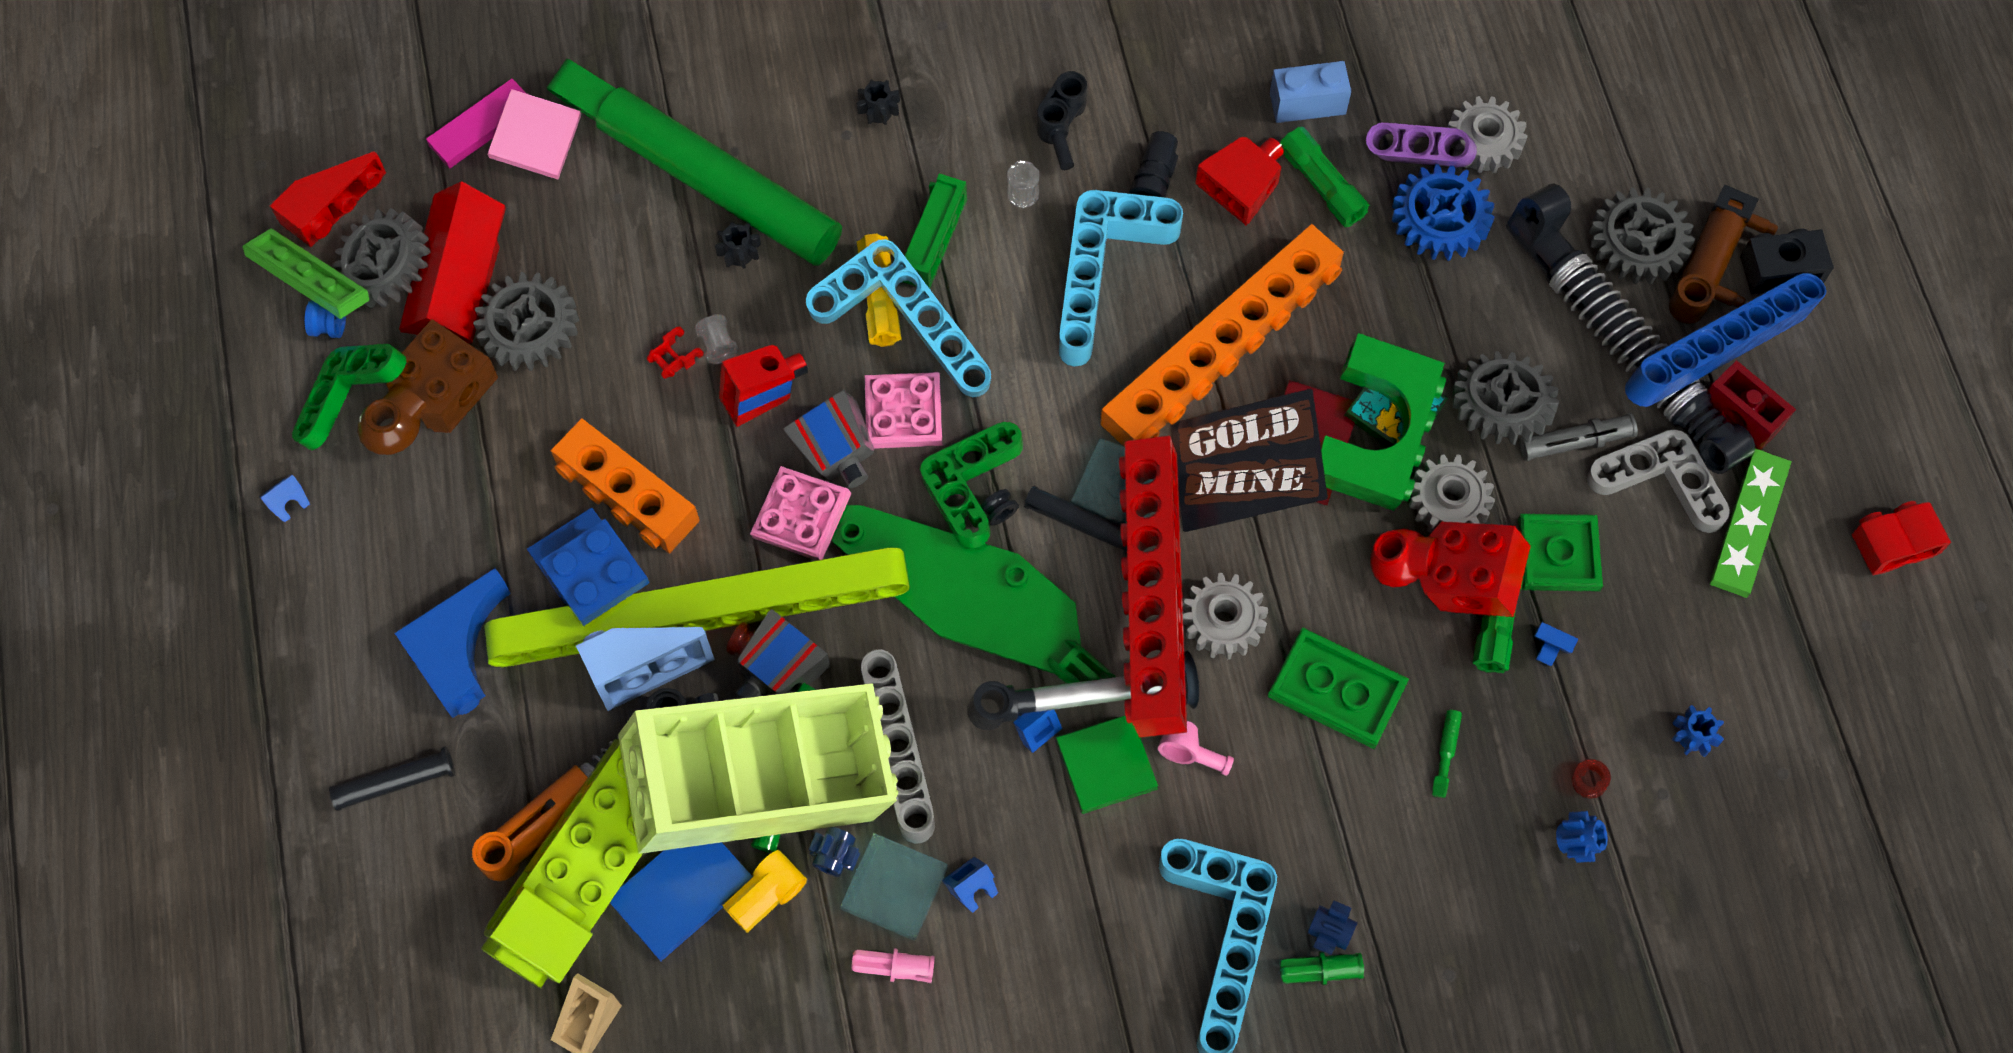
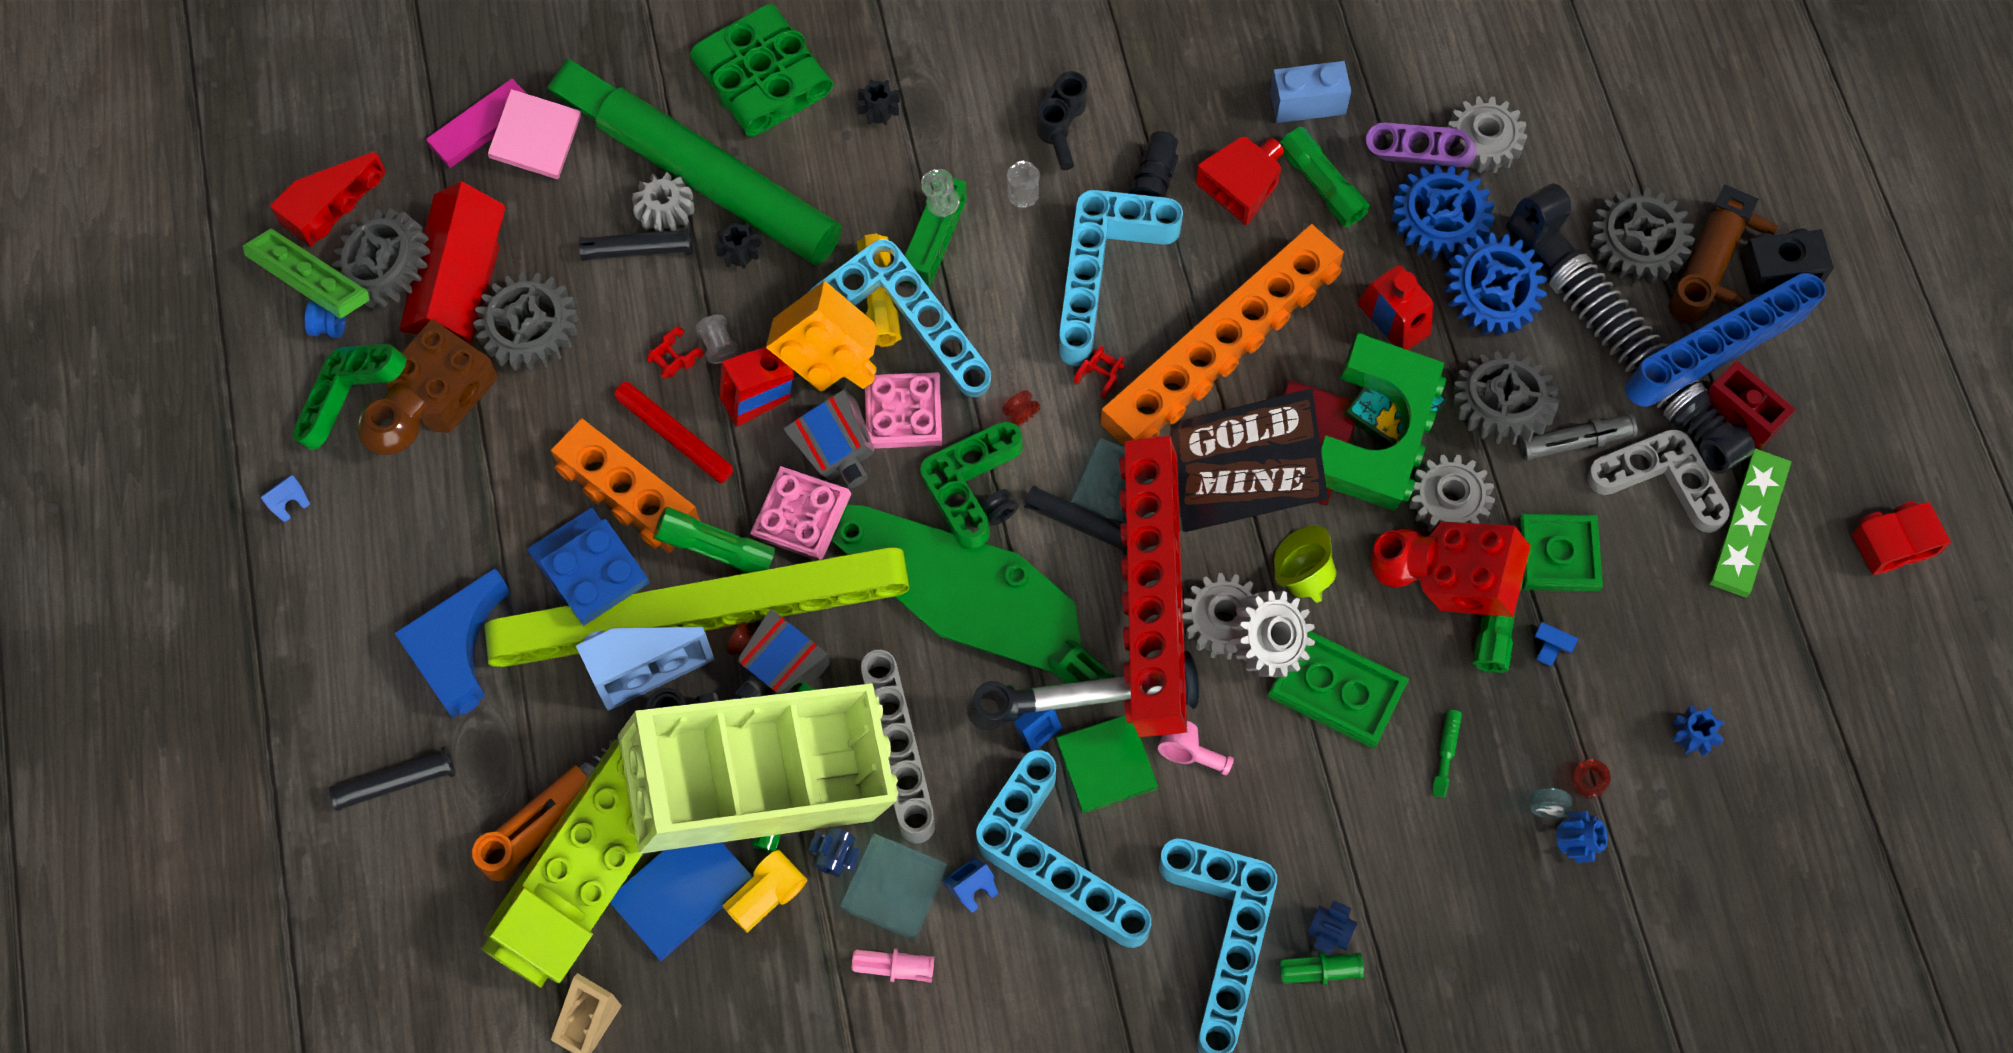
none -> black pin [579,226,693,261]
none -> red axle [614,381,734,483]
none -> light grey gear [632,172,695,232]
none -> green axle [653,507,775,574]
none -> green connector [690,4,833,137]
none -> light orange hinge [766,281,878,392]
none -> clear bush [921,169,960,217]
none -> medium azure beam [976,750,1151,948]
none -> clear red bush [1002,390,1040,426]
none -> red piece [1073,345,1125,399]
none -> gear [1231,591,1315,678]
none -> lime piece [1274,525,1336,603]
none -> red torso [1357,265,1433,350]
none -> blue gear [1444,233,1547,336]
none -> clear light blue tile [1531,788,1572,819]

